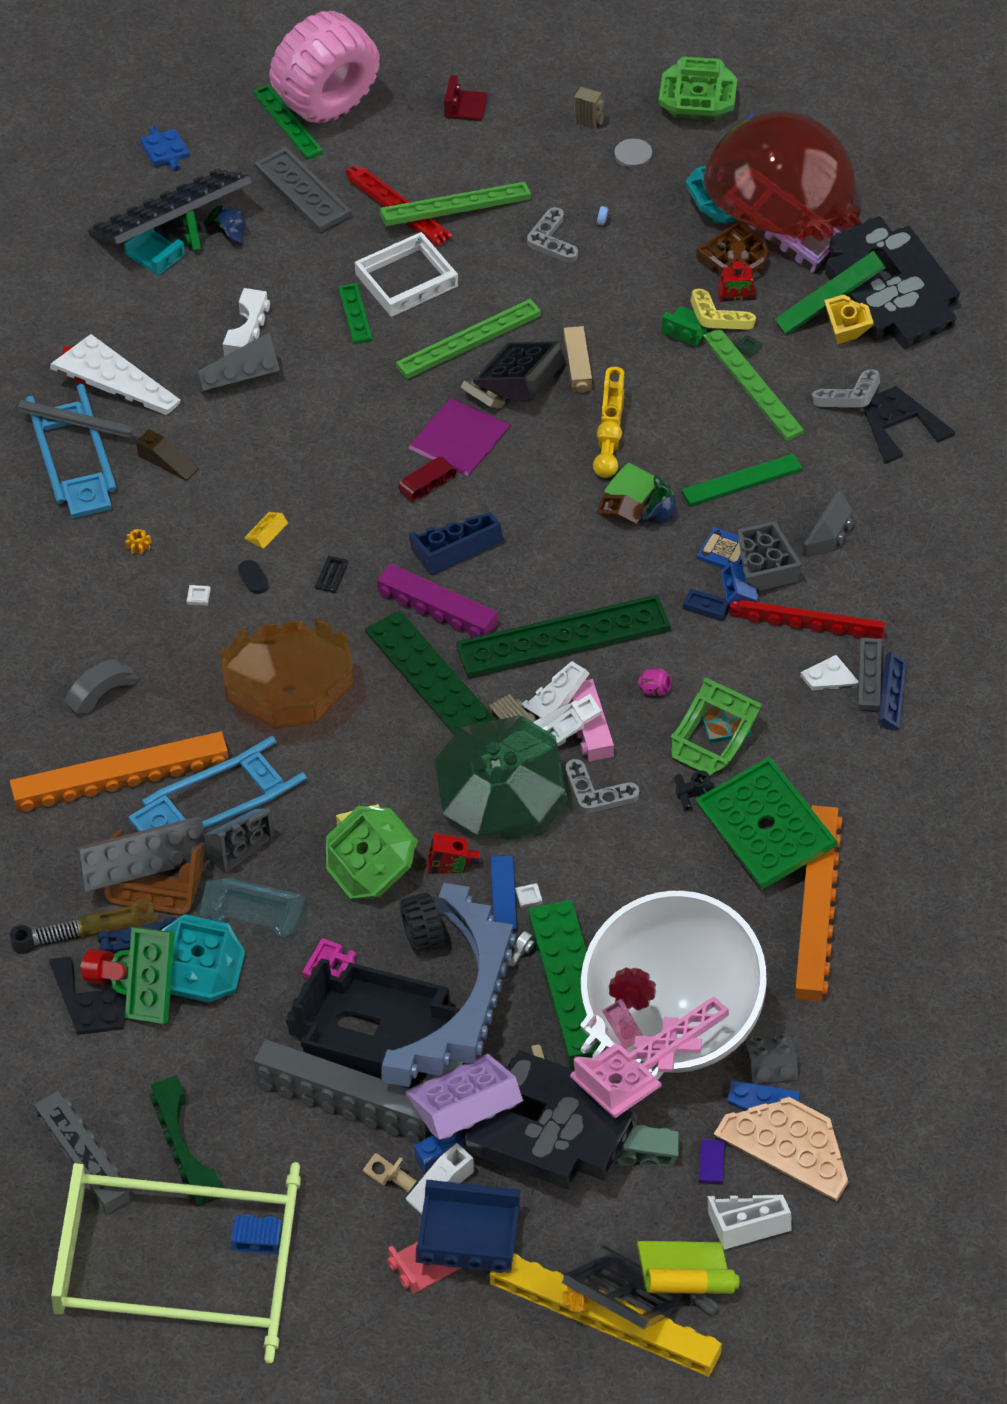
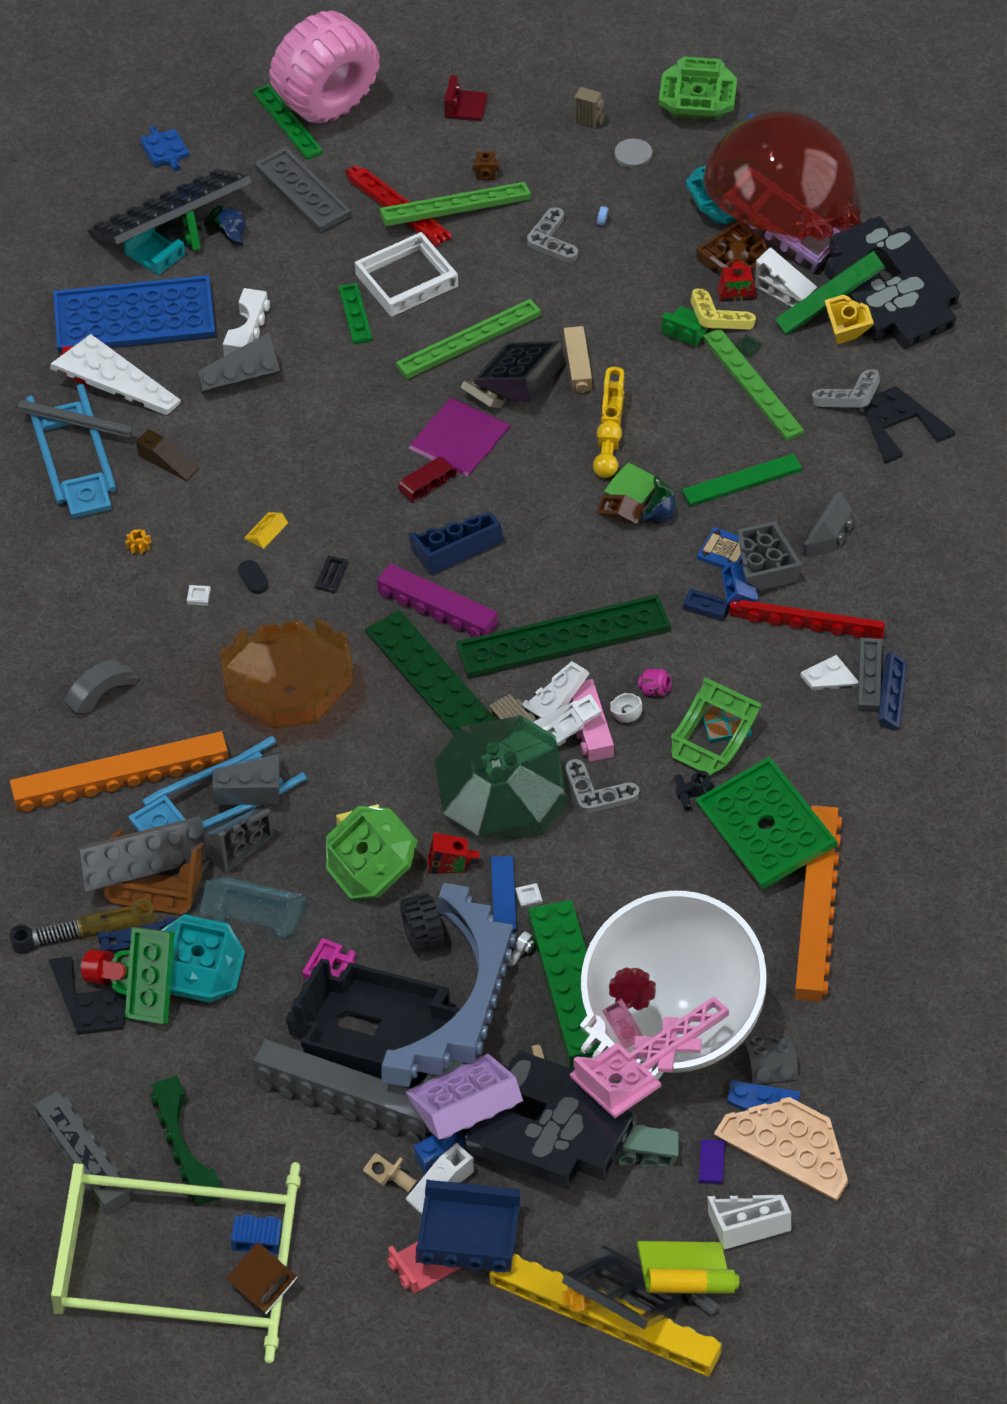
none -> blue plate [53,275,216,353]
none -> dark grey wedge [212,751,280,805]
none -> reddish brown piece [226,1242,298,1314]
none -> reddish brown brick [472,152,499,180]
none -> white hair [610,693,642,723]
none -> white wedge [755,247,817,307]

